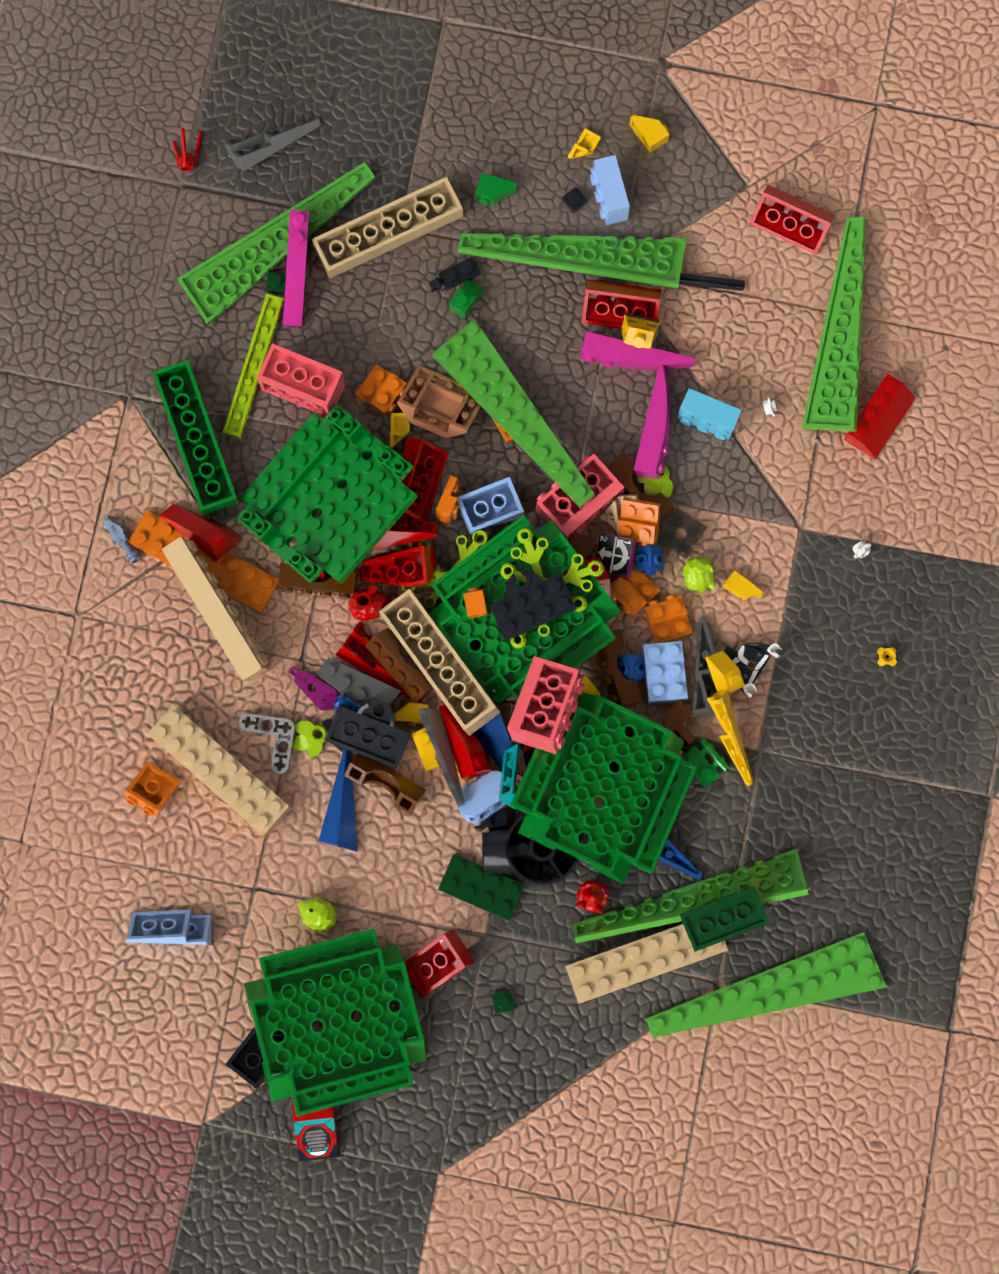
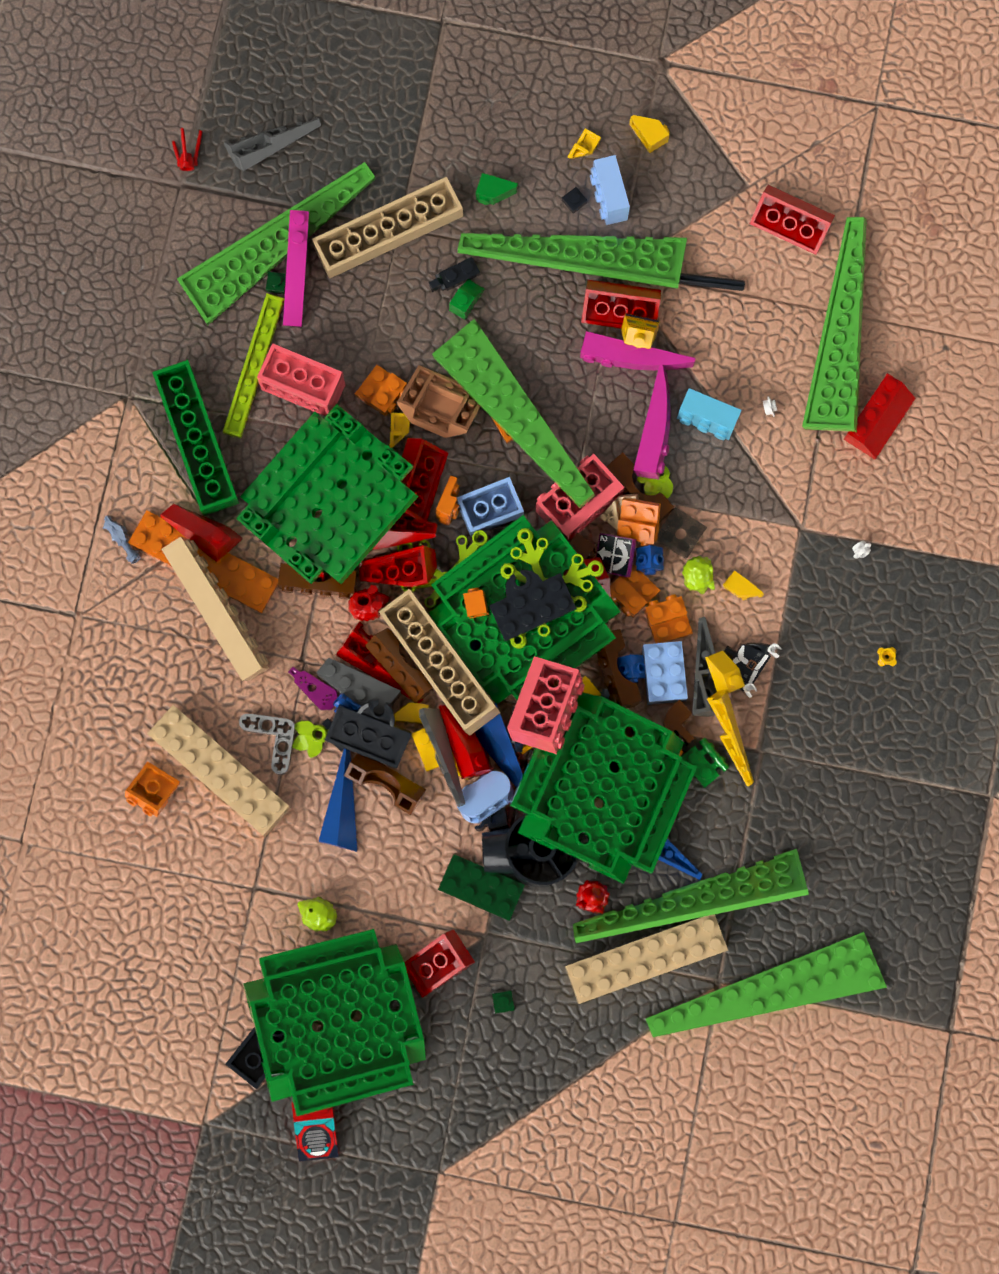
light blue slope [126,909,212,945] -> none
teal slope [499,744,526,810] -> none
dark green plate [680,885,769,952] -> none

